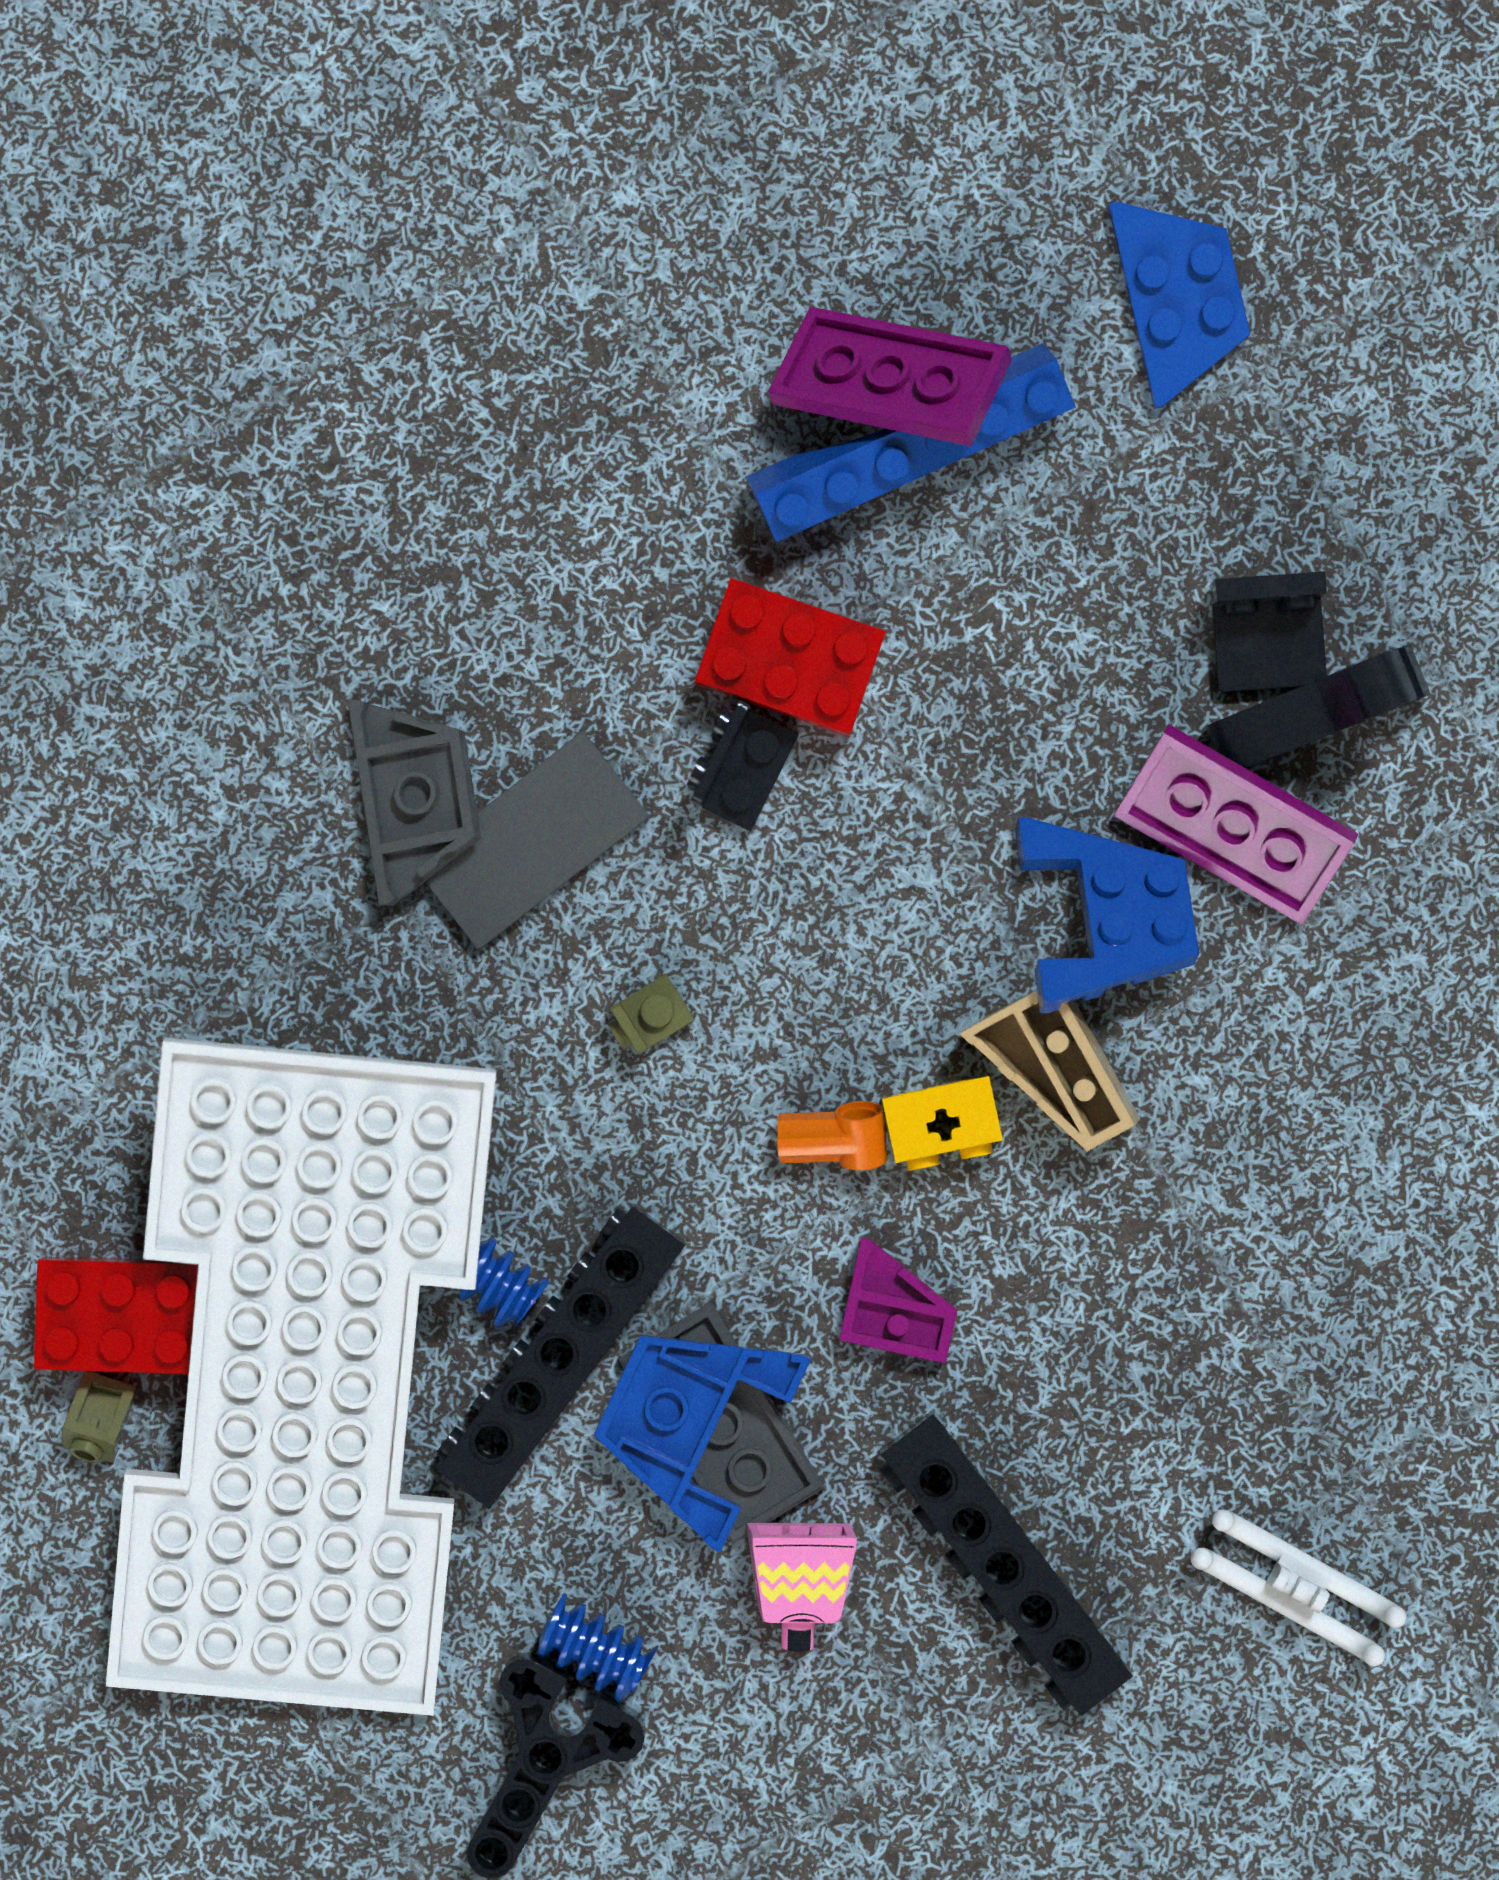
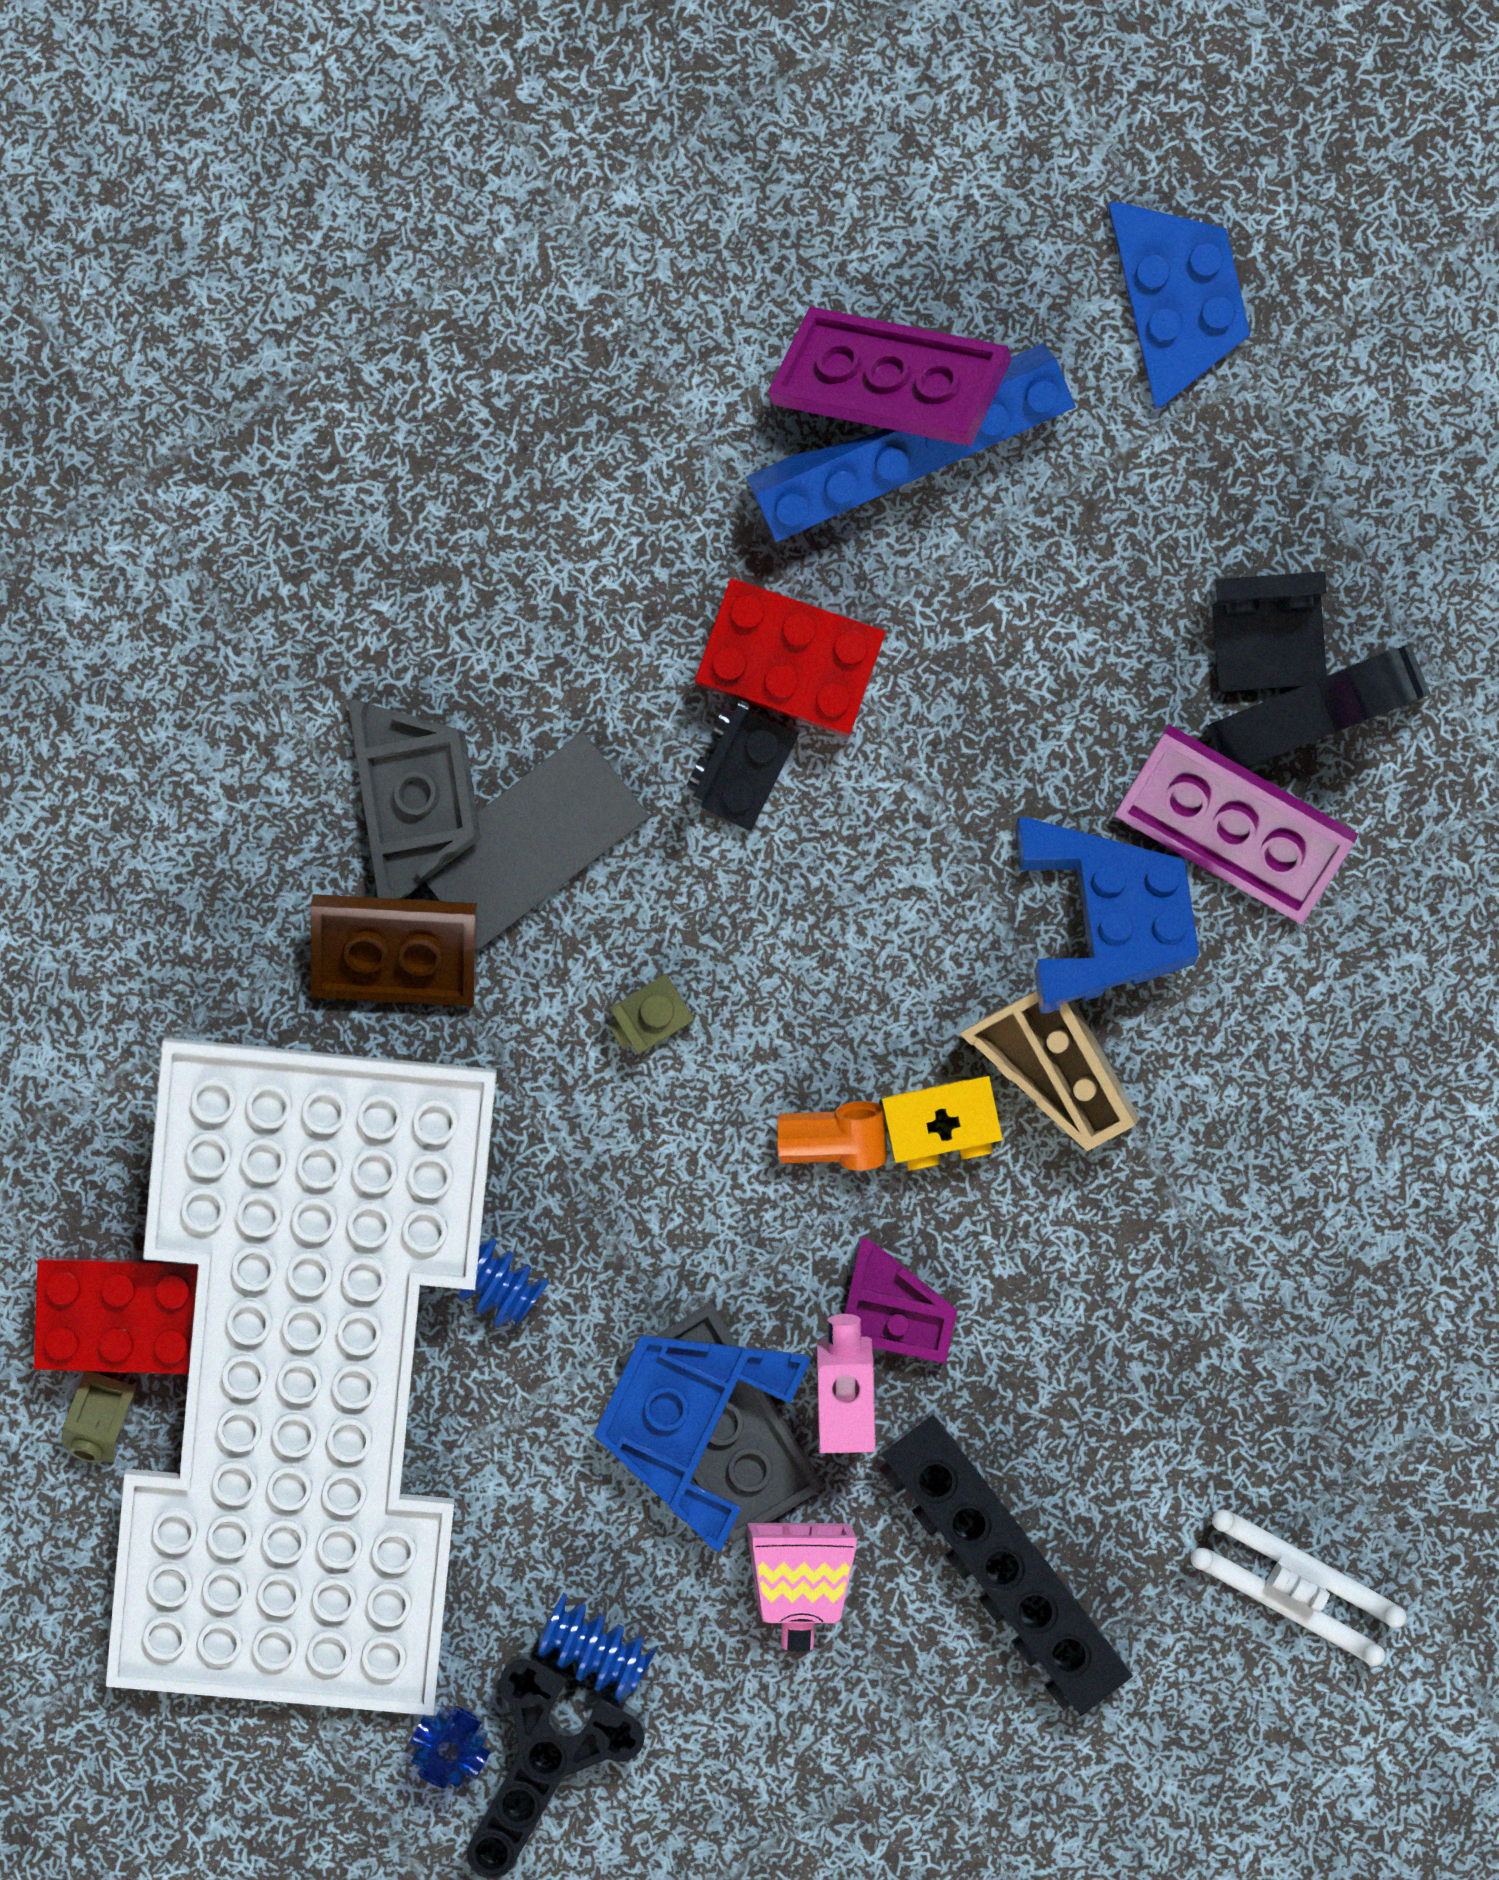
black brick [436,1204,686,1509] -> none
none -> reddish brown plate [311,894,477,1007]
none -> clear blue brick [409,1705,491,1789]
none -> bright pink torso [817,1314,875,1453]

